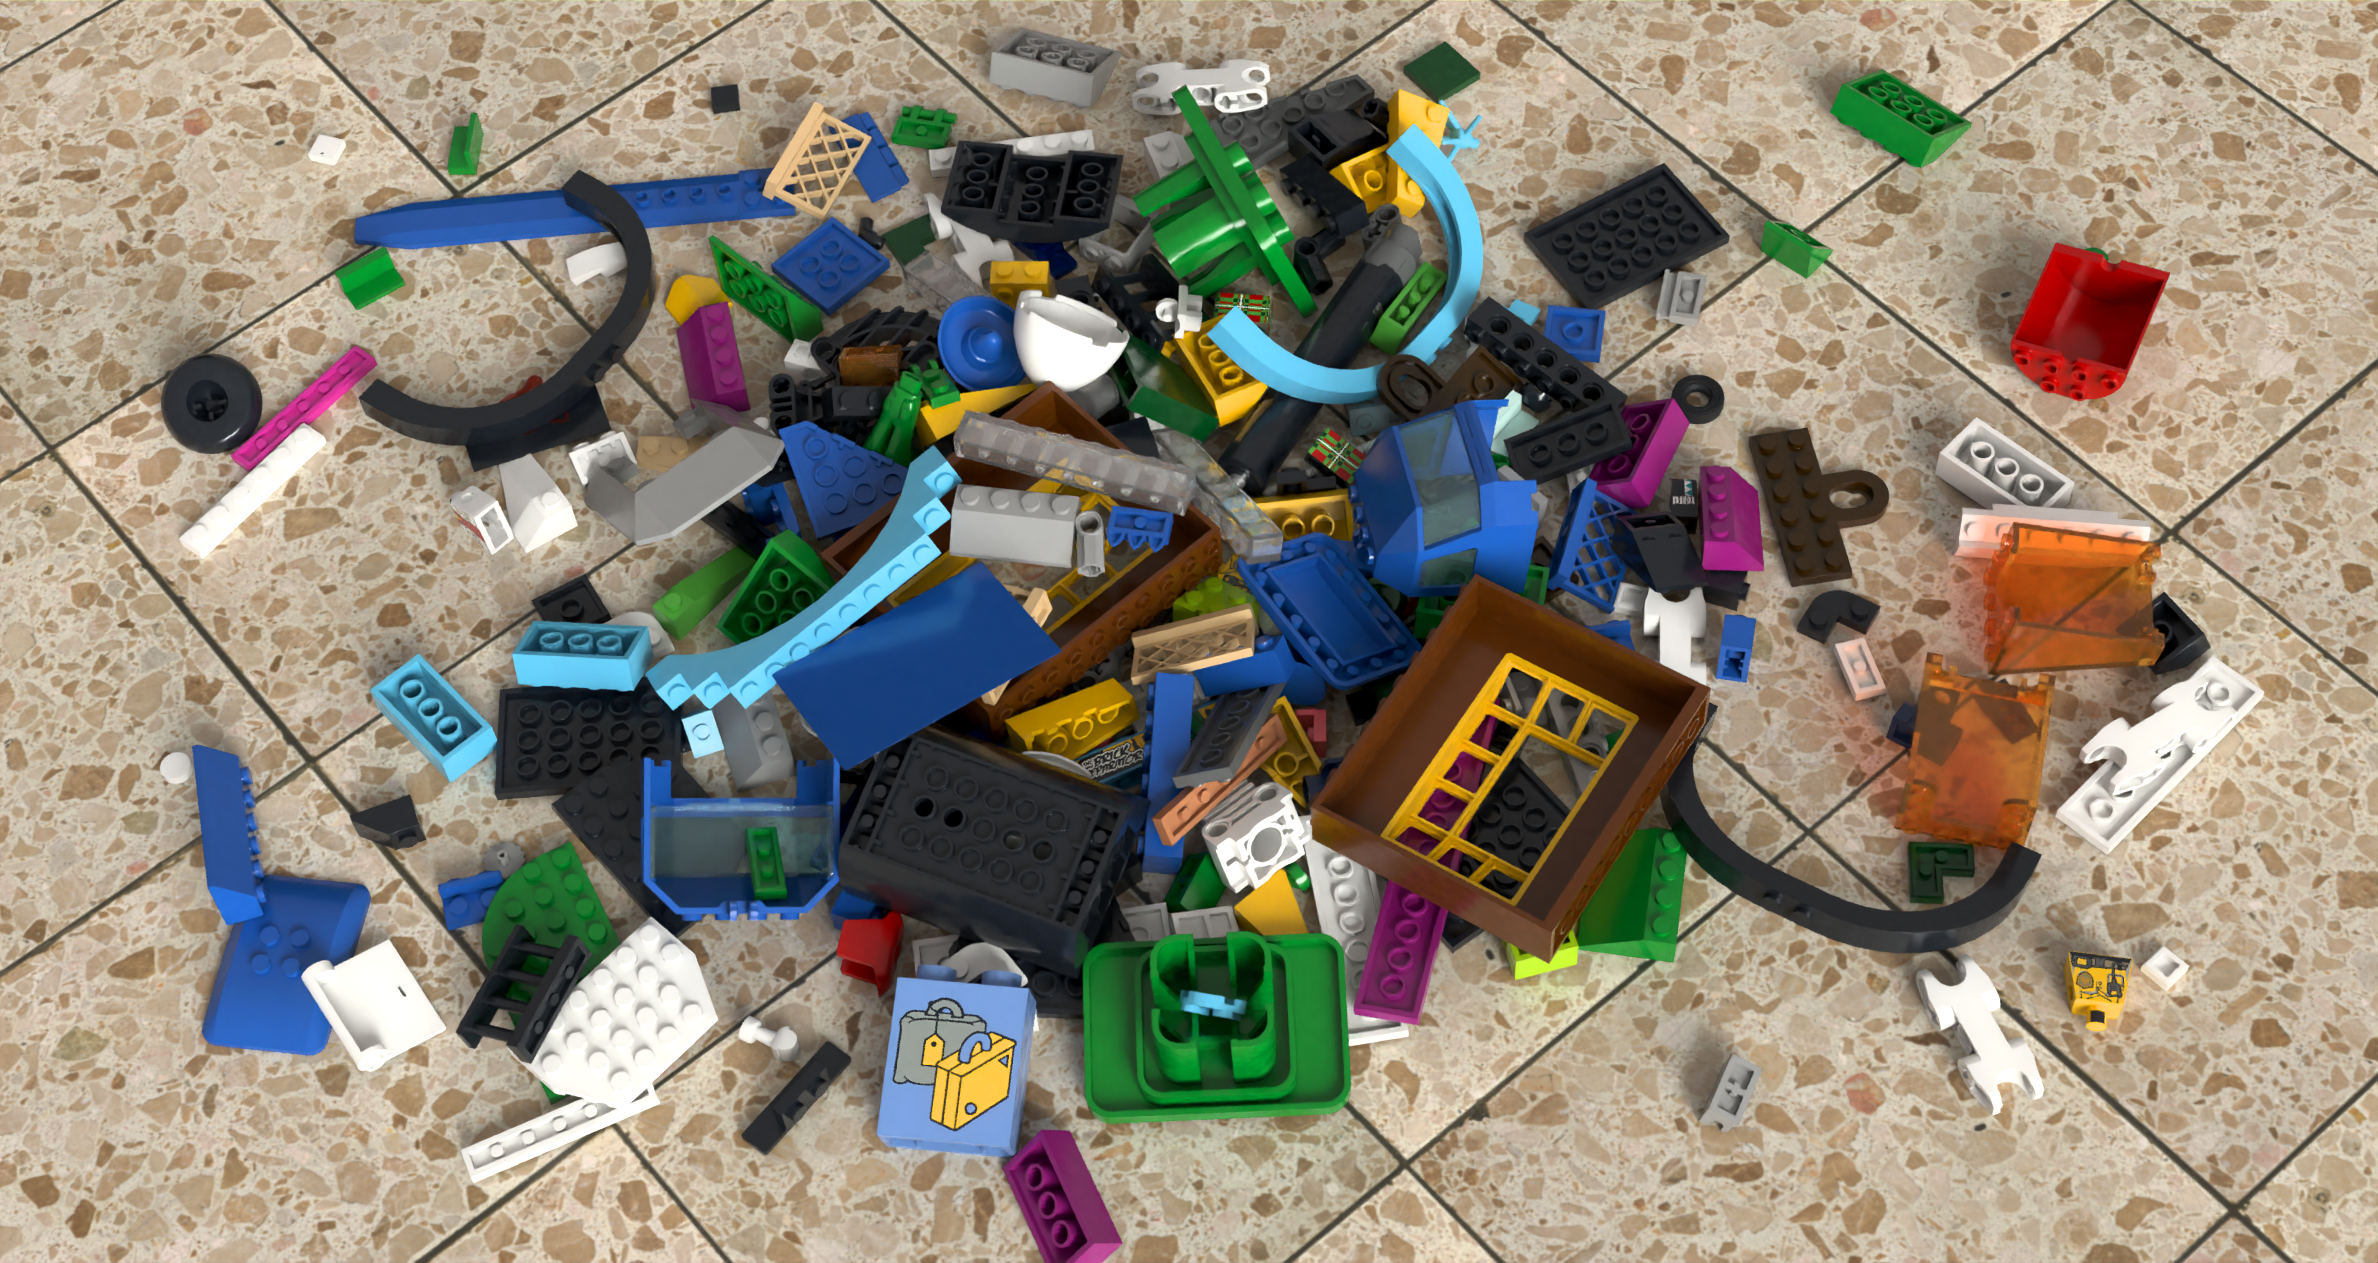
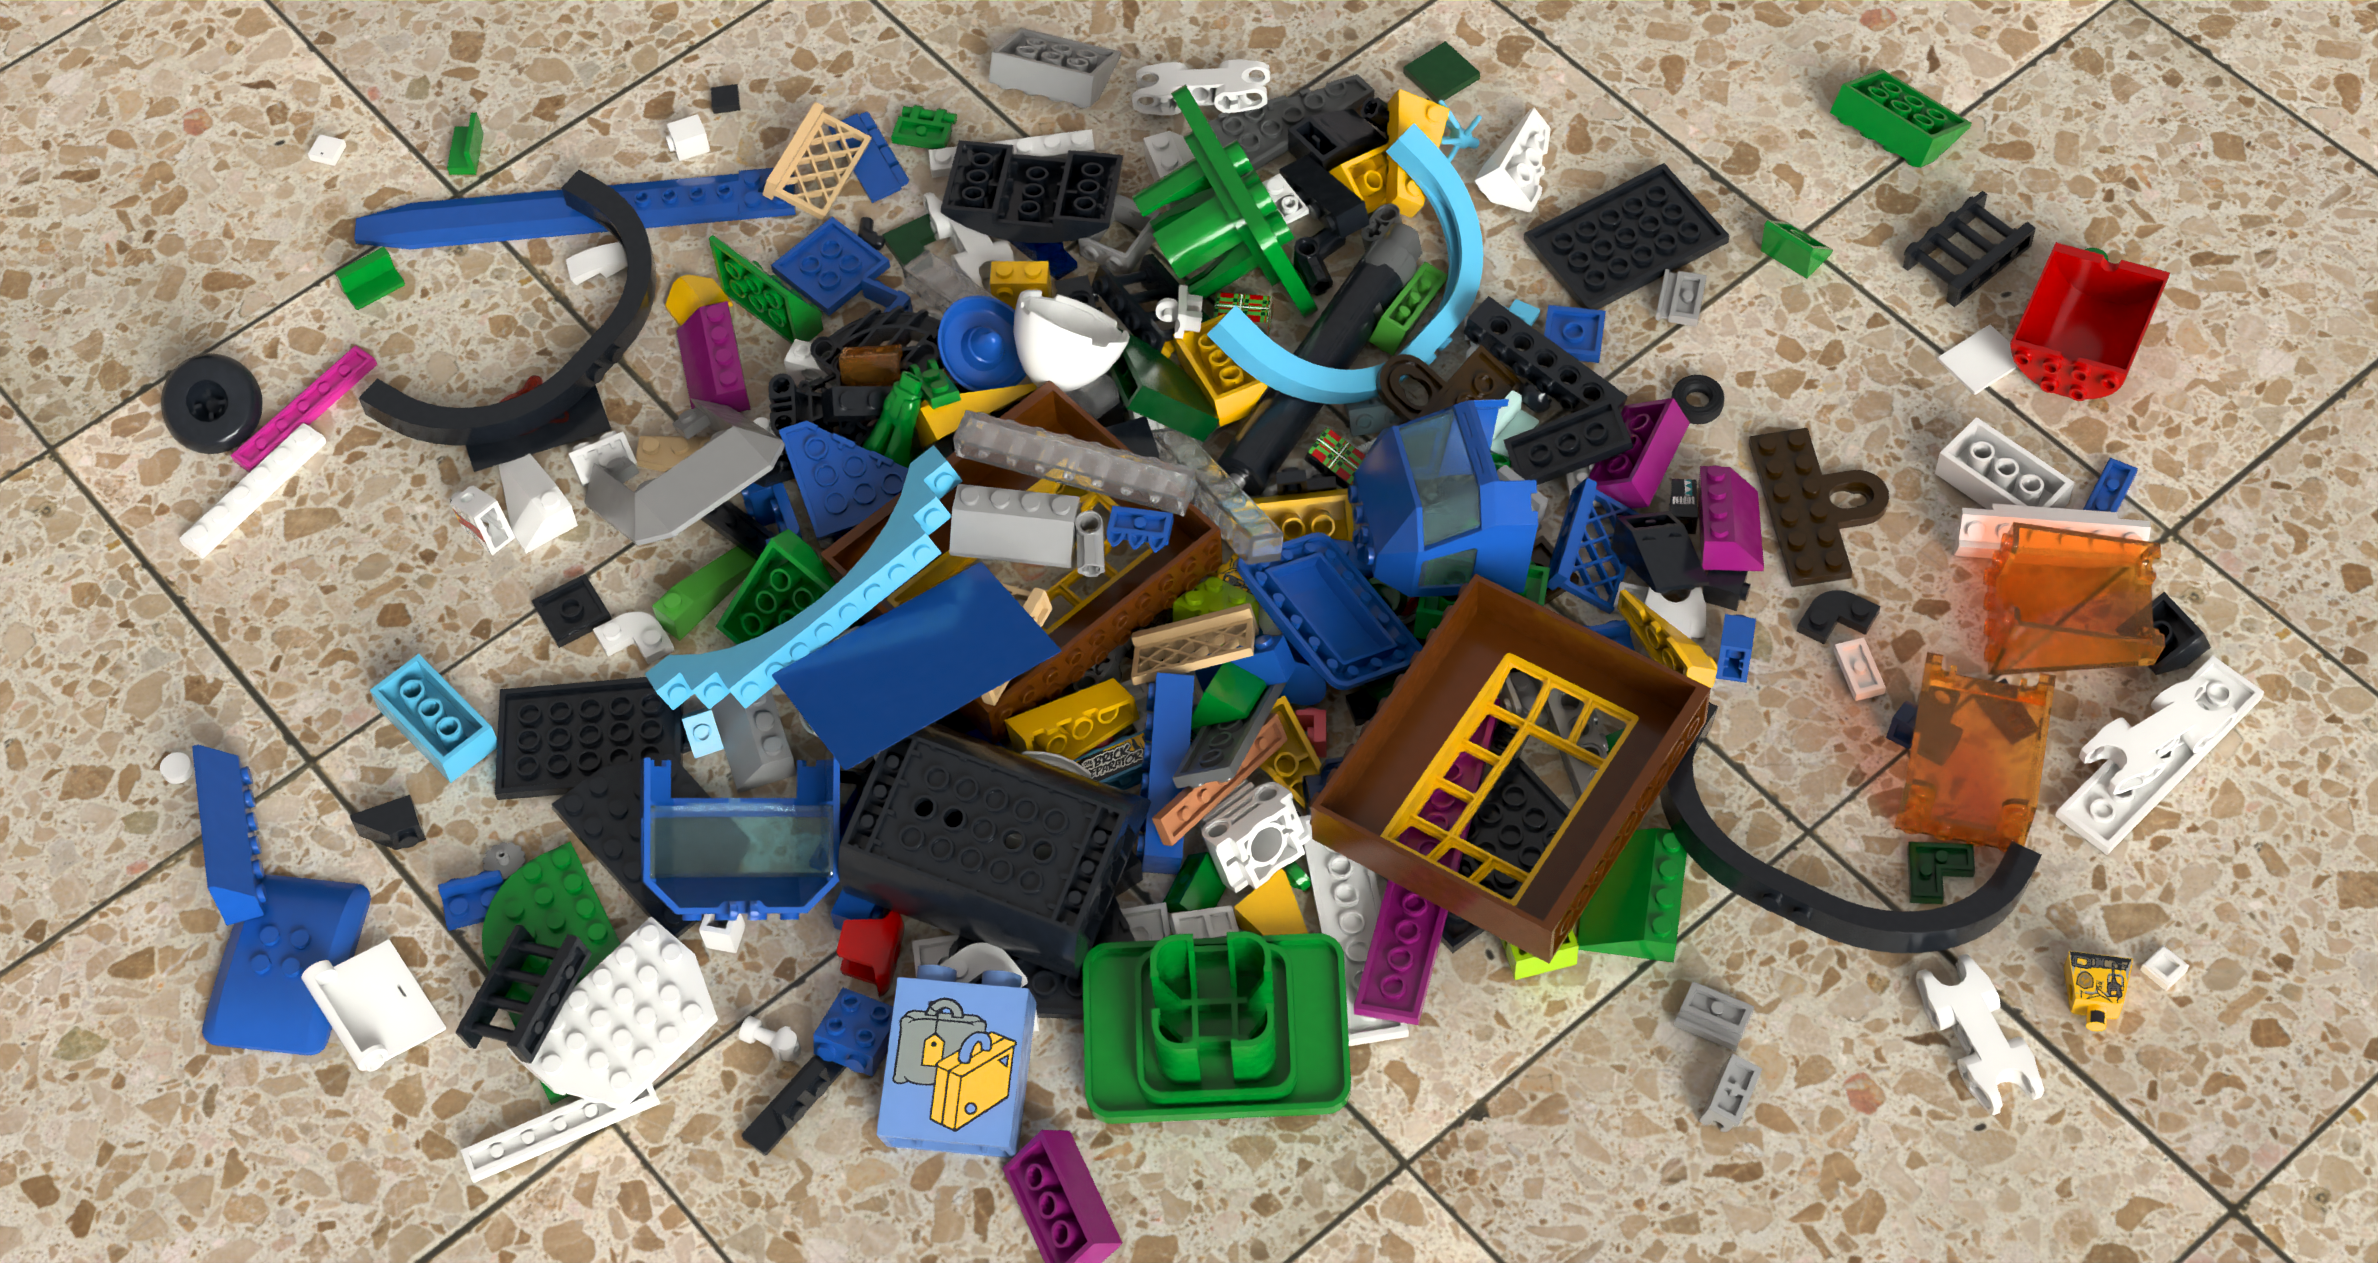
medium azure brick [512,621,654,691] -> none
green tile [744,827,787,900] -> none
medium azure plate [1179,990,1247,1021] -> none
none -> white brick [665,114,710,161]
none -> white brick [699,914,746,953]
none -> blue brick [813,987,893,1077]
none -> blue bracket [861,276,913,312]
none -> green slope [1191,662,1267,728]
none -> white slope [1262,174,1309,224]
none -> white wedge [1474,108,1551,212]
none -> yellow wedge [1617,589,1717,688]
none -> light grey plate [1674,981,1754,1051]
none -> black fence [1903,191,2036,308]
none -> white piece [1937,325,2018,395]
none -> blue tile [2083,458,2138,512]

